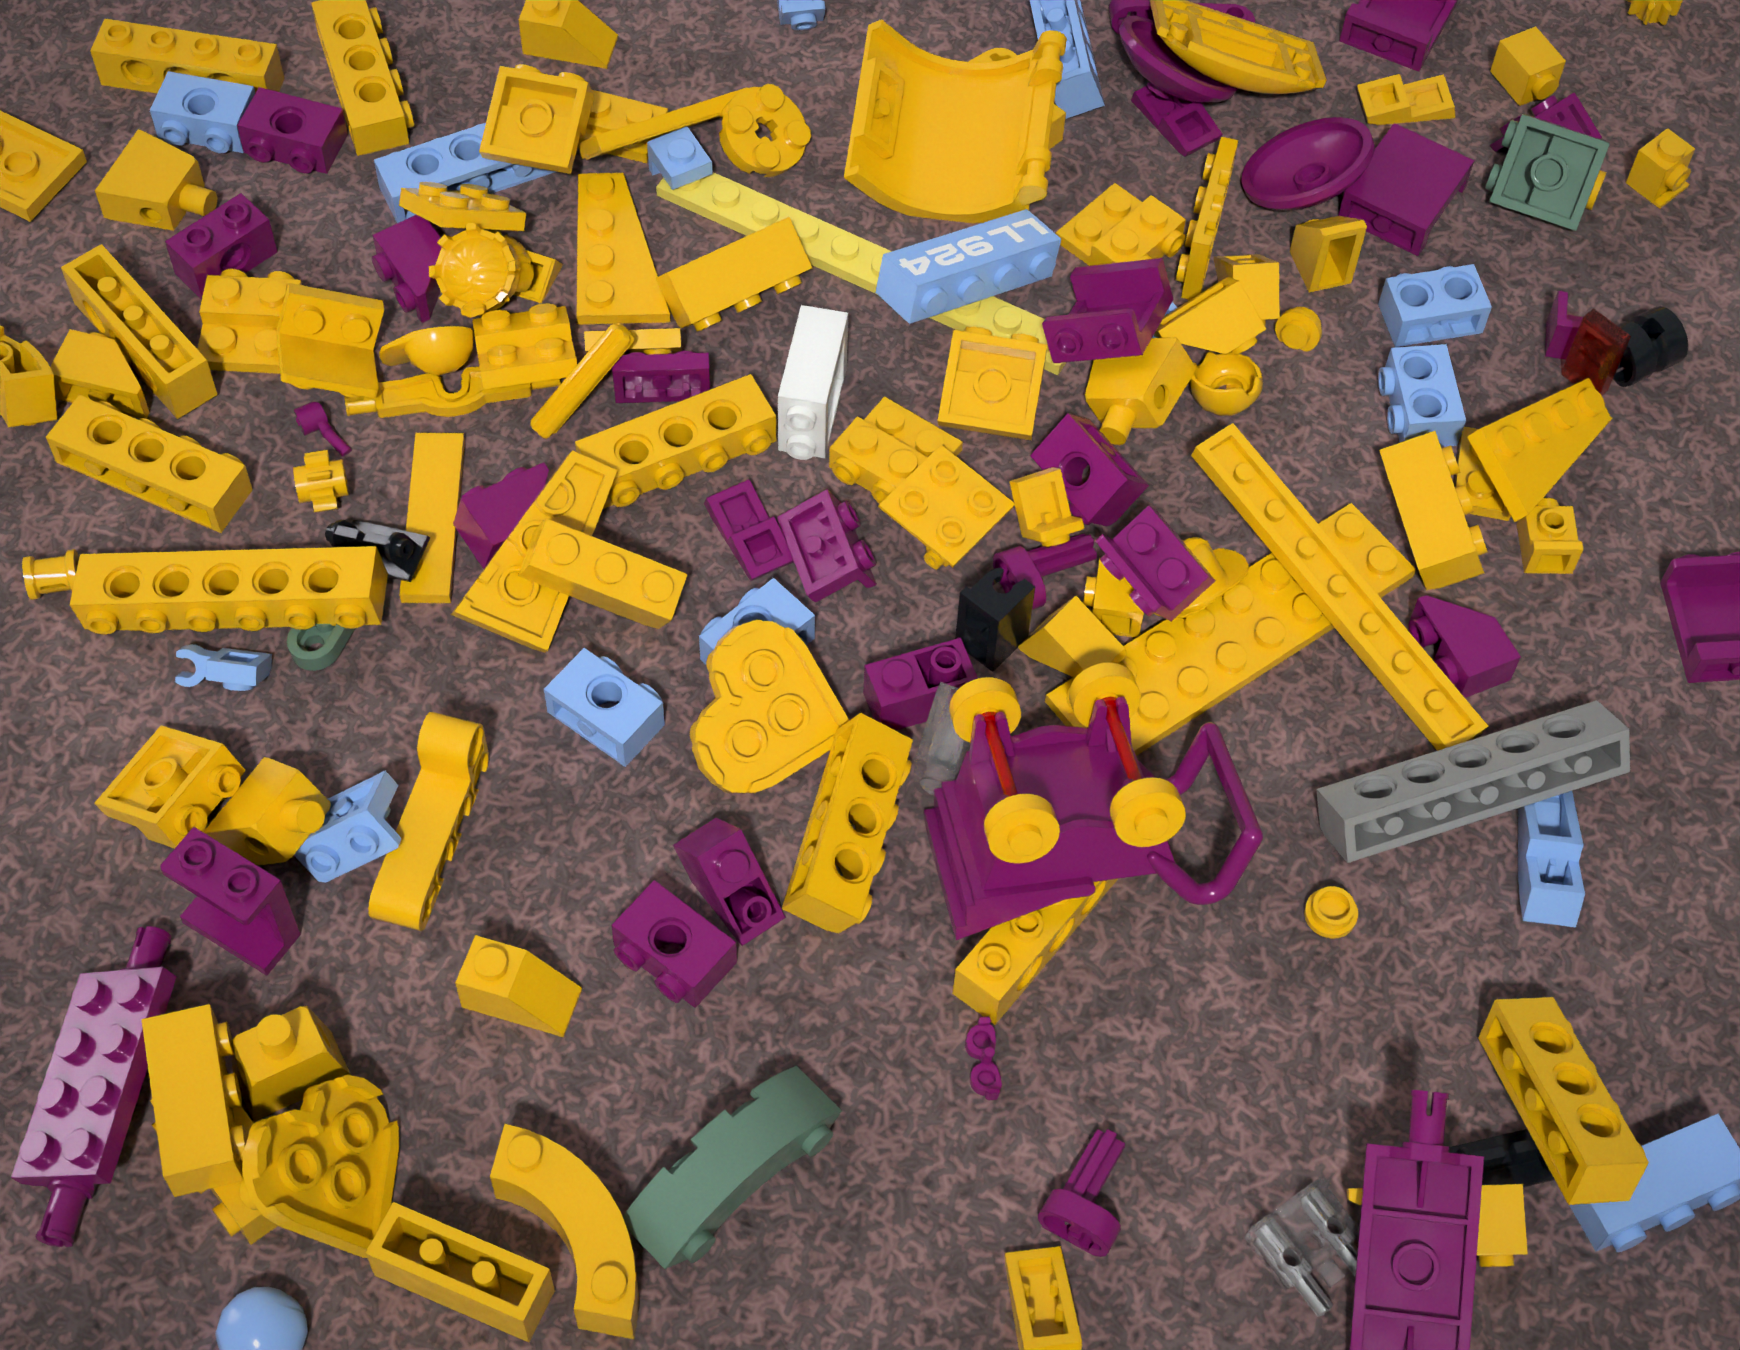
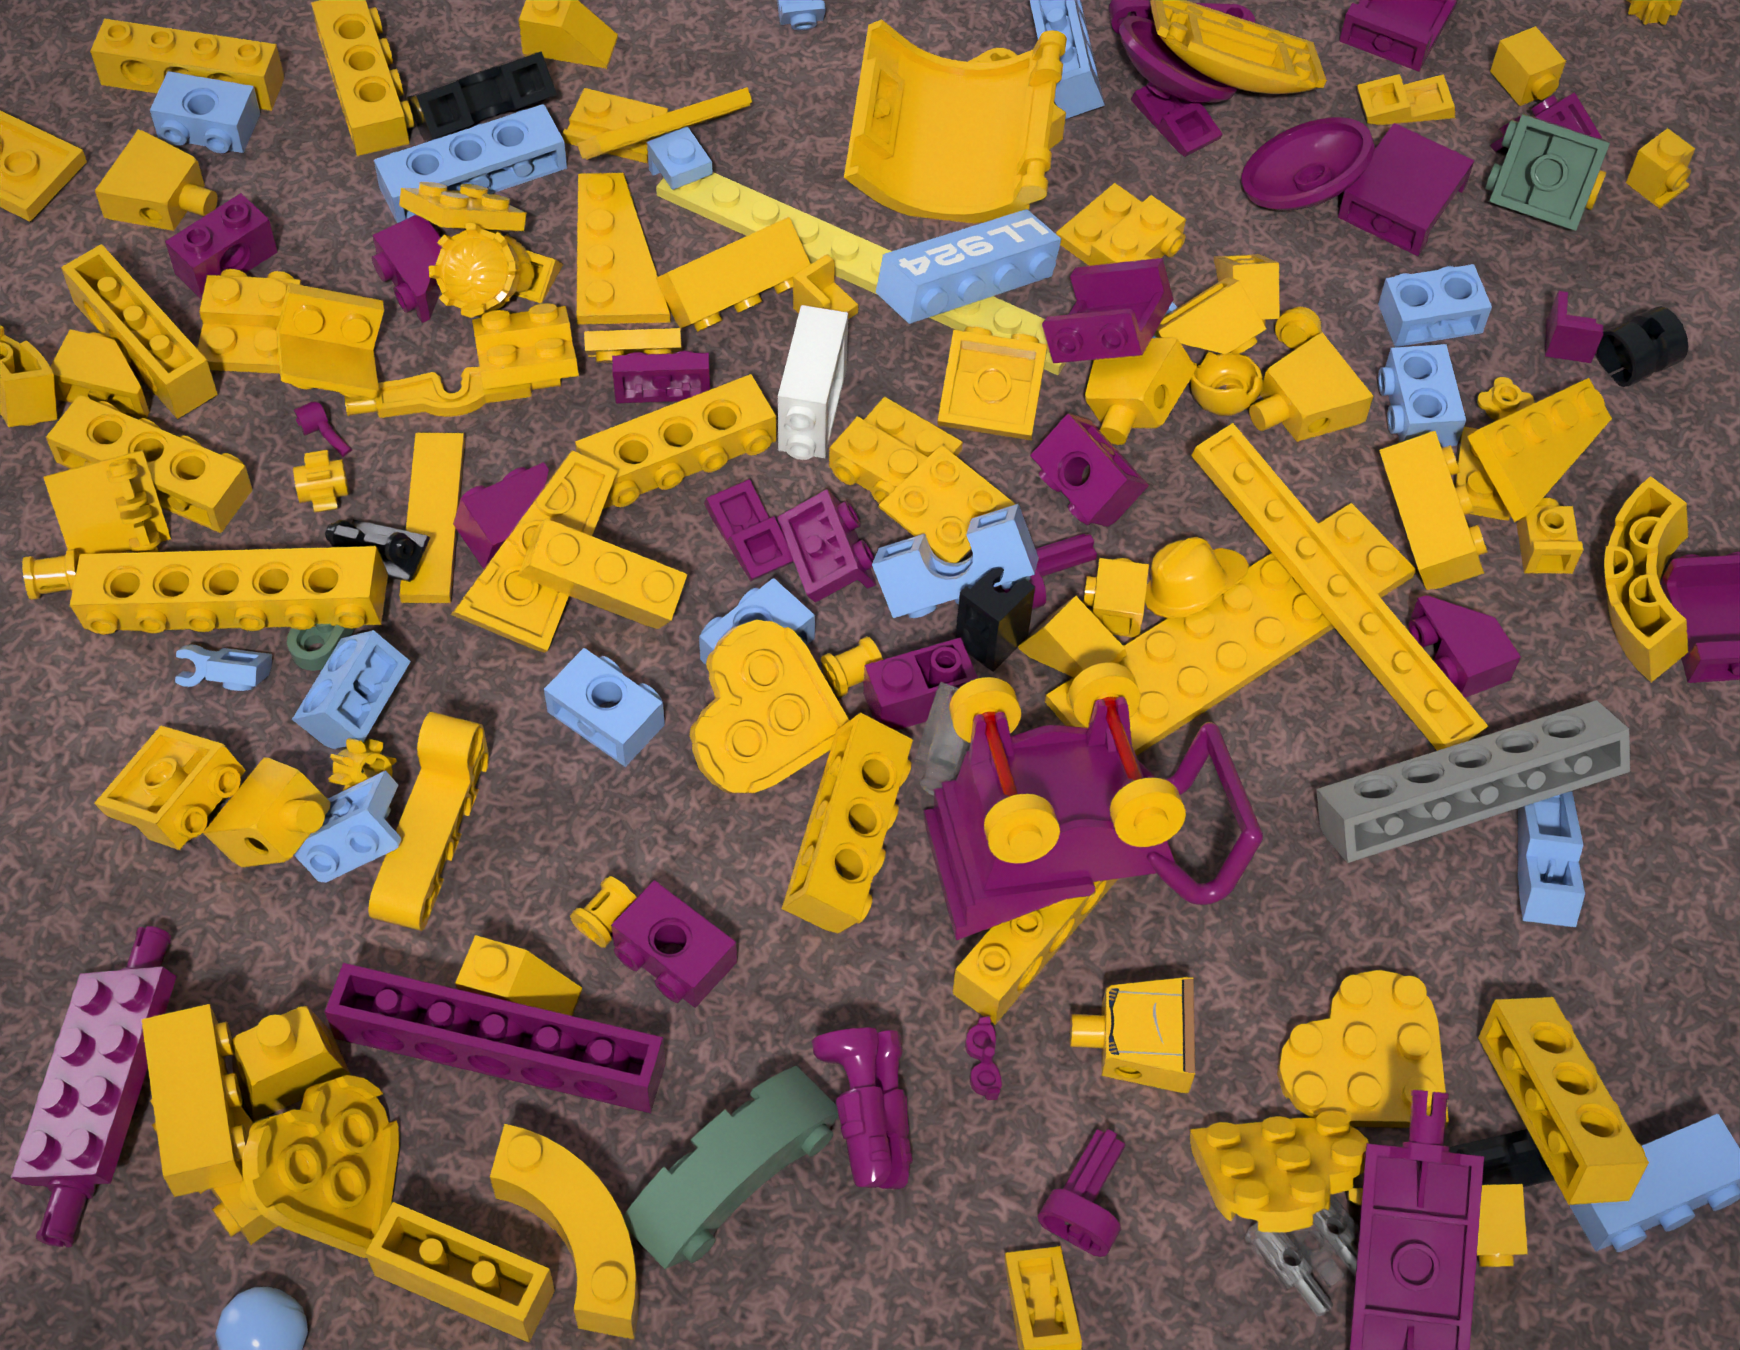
magenta panel [160,827,301,976] -> none
magenta brick [237,87,348,174] -> none
yellow cap [379,326,474,375] -> none
yellow plate [479,64,594,174] -> none
yellow axle [530,323,634,439] -> none
magenta slope [673,818,786,946] -> none
yellow plate [719,84,811,177] -> none
yellow bracket [1009,467,1085,547] -> none
magenta bracket [1095,505,1216,621] -> none
yellow wing [1176,137,1239,300] -> none
yellow slope [1290,216,1367,293] -> none
yellow plate [1304,886,1358,939] -> none
clear red plate [1561,308,1631,396] -> none
none -> yellow hinge [43,450,171,557]
none -> light blue brick [292,630,411,749]
none -> magenta brick [325,963,666,1113]
none -> yellow gear [328,738,397,791]
none -> black arch [407,51,557,140]
none -> yellow bush [570,876,637,948]
none -> yellow panel [793,254,858,319]
none -> magenta piece [812,1027,913,1189]
none -> yellow bush [821,636,883,698]
none -> light blue arch [872,504,1039,618]
none -> yellow torso [1069,977,1195,1093]
none -> yellow plate [1190,1111,1369,1232]
none -> yellow torso [1249,332,1373,442]
none -> yellow plate [1277,970,1449,1128]
none -> yellow plate [1477,377,1534,421]
none -> yellow brick [1604,476,1688,683]

